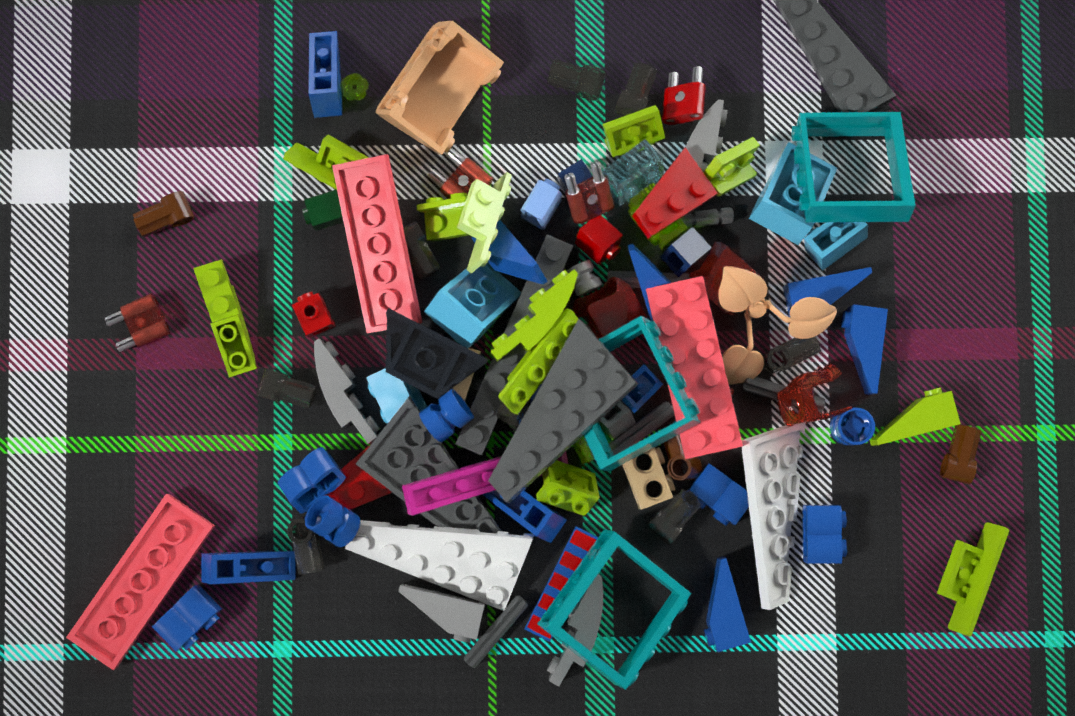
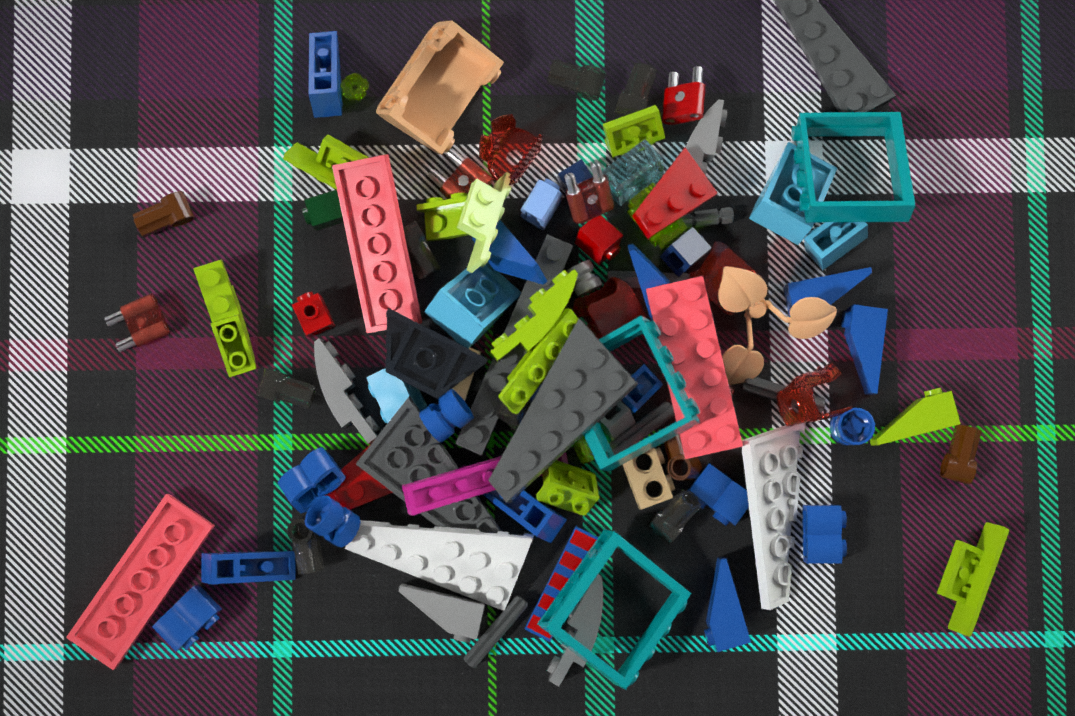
lime bracket [703,137,760,196] -> none
clear smoke piece [763,336,821,374] -> none
none -> clear red piece [479,114,543,186]

